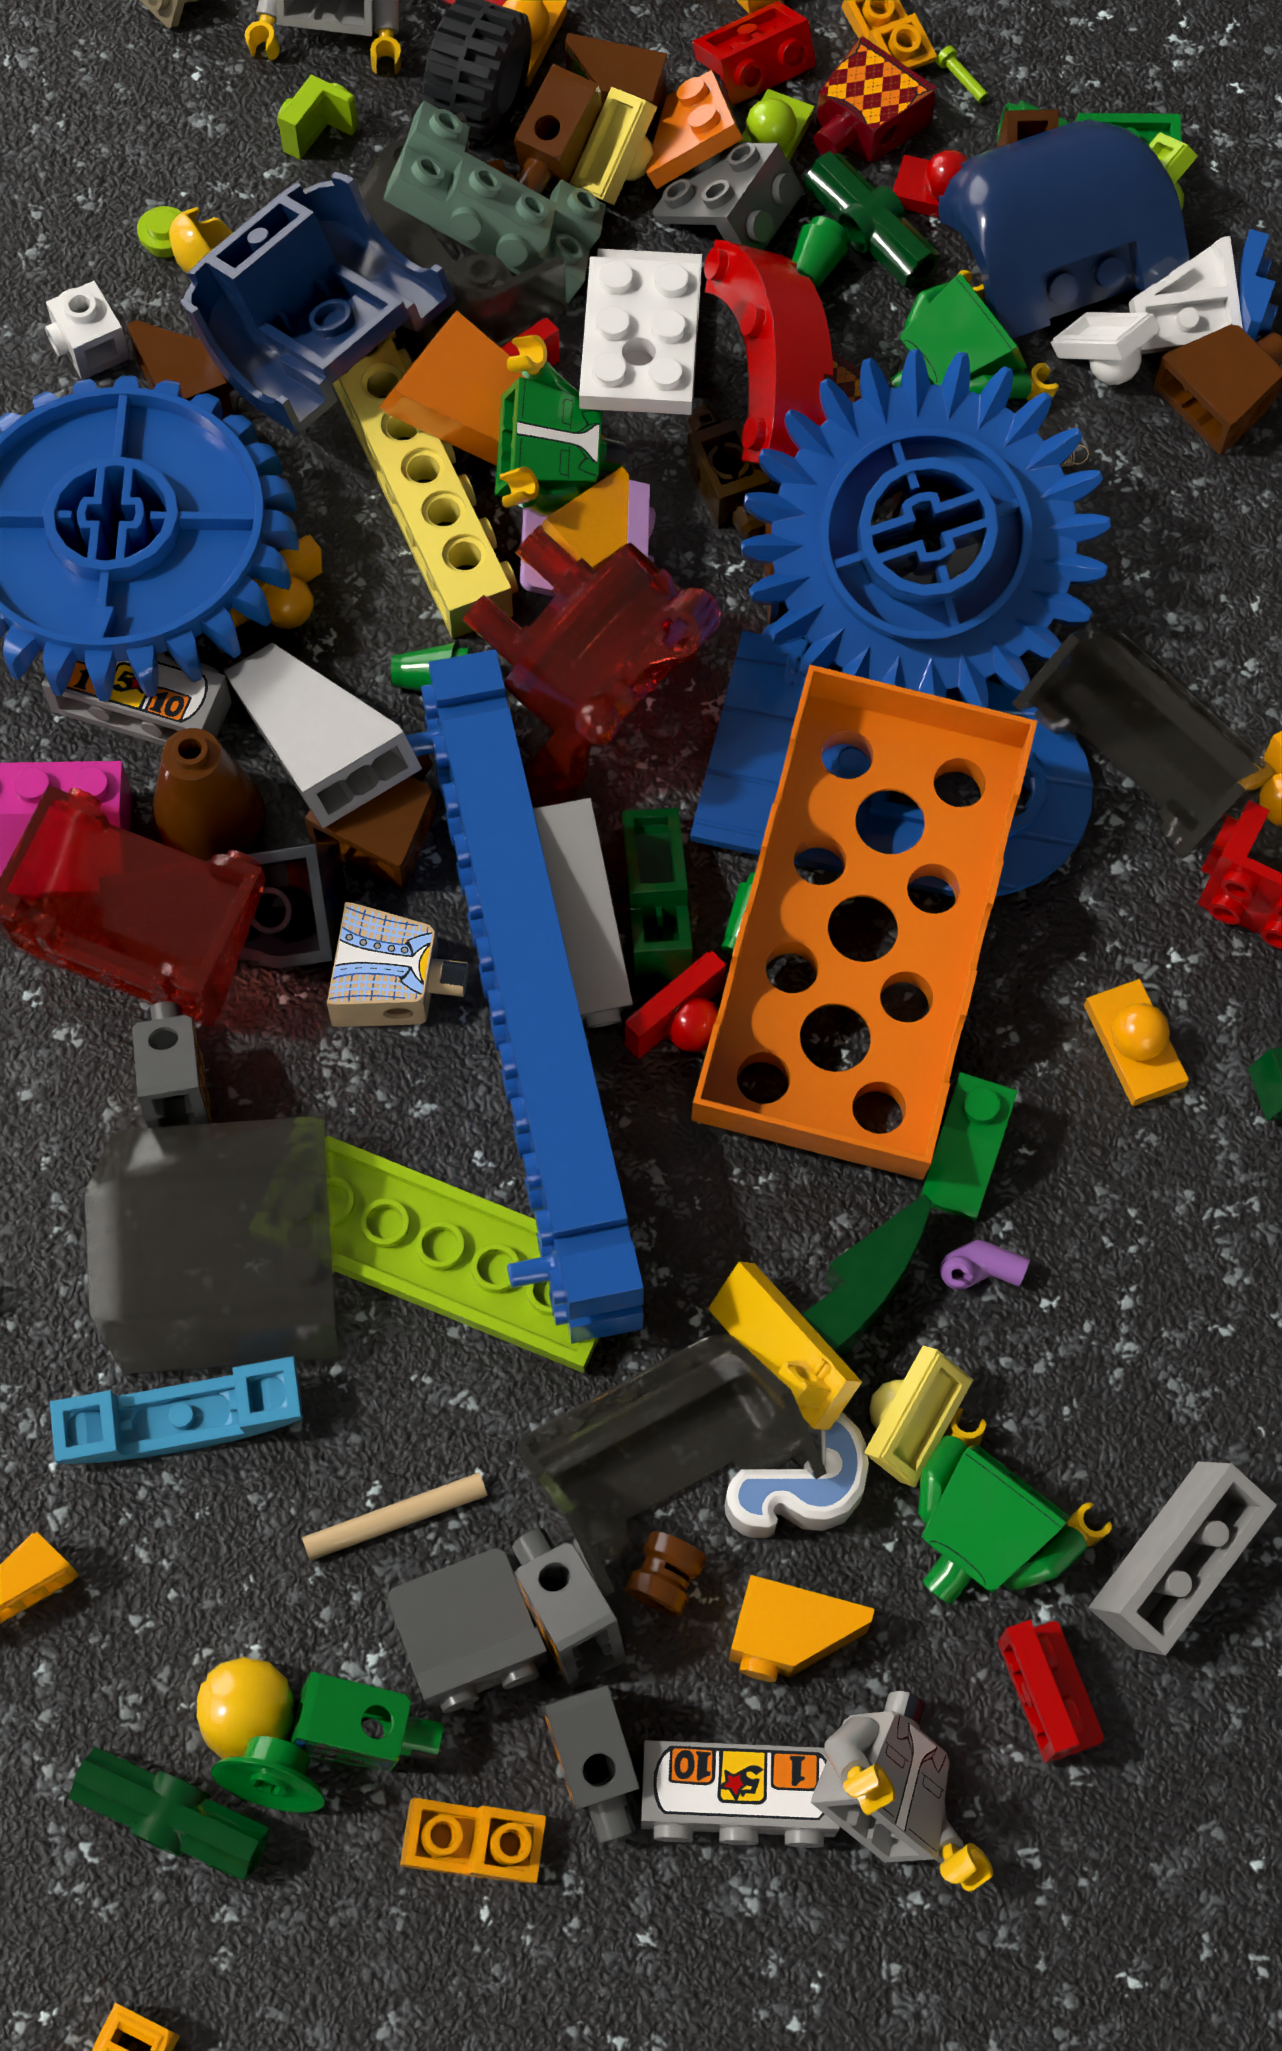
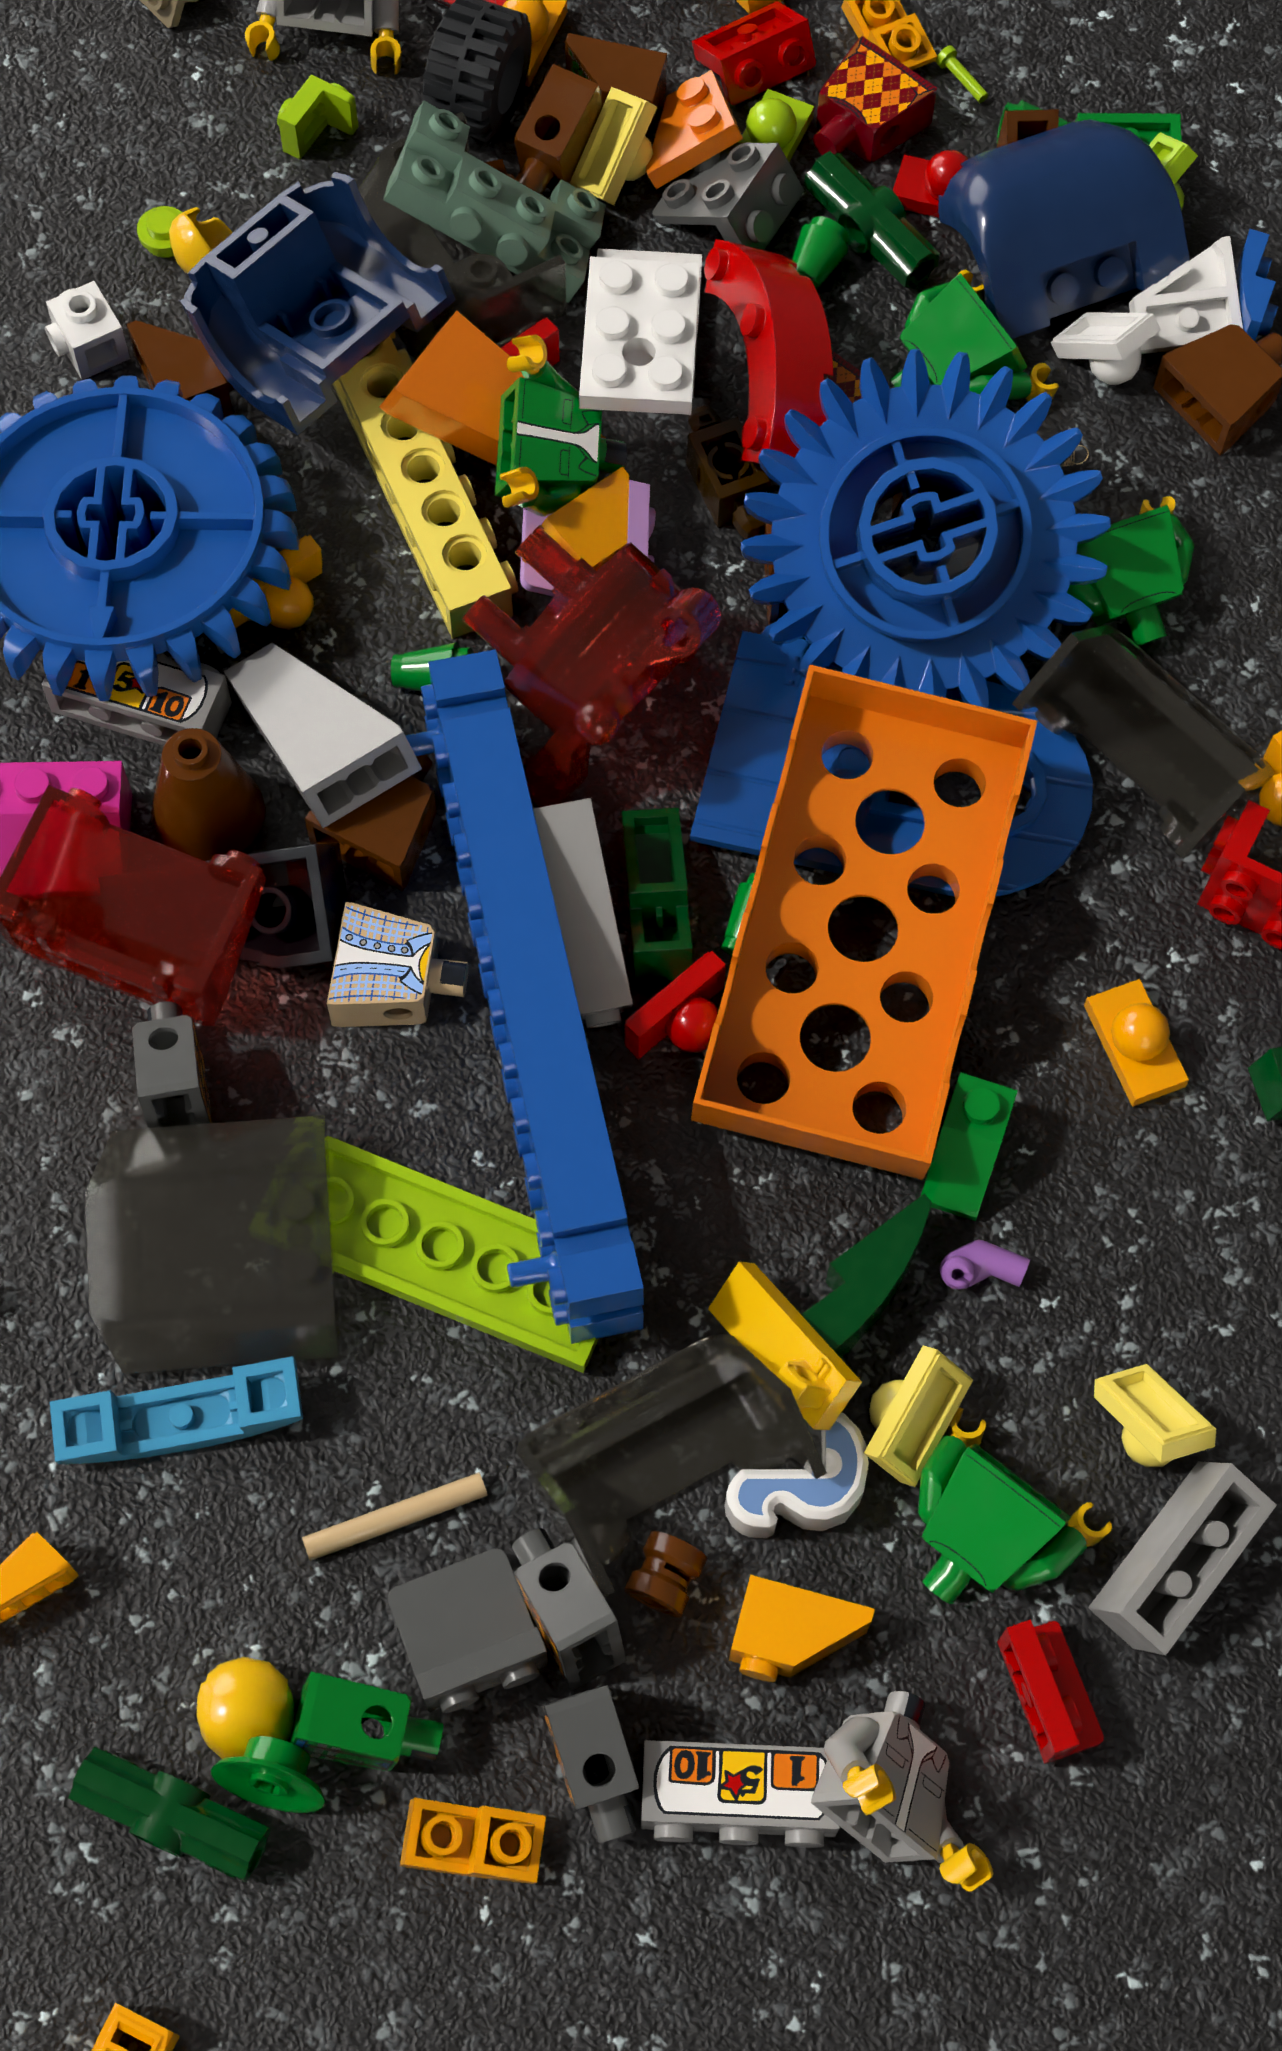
none -> green torso [1067,496,1195,647]
none -> light yellow tile [1094,1364,1216,1468]

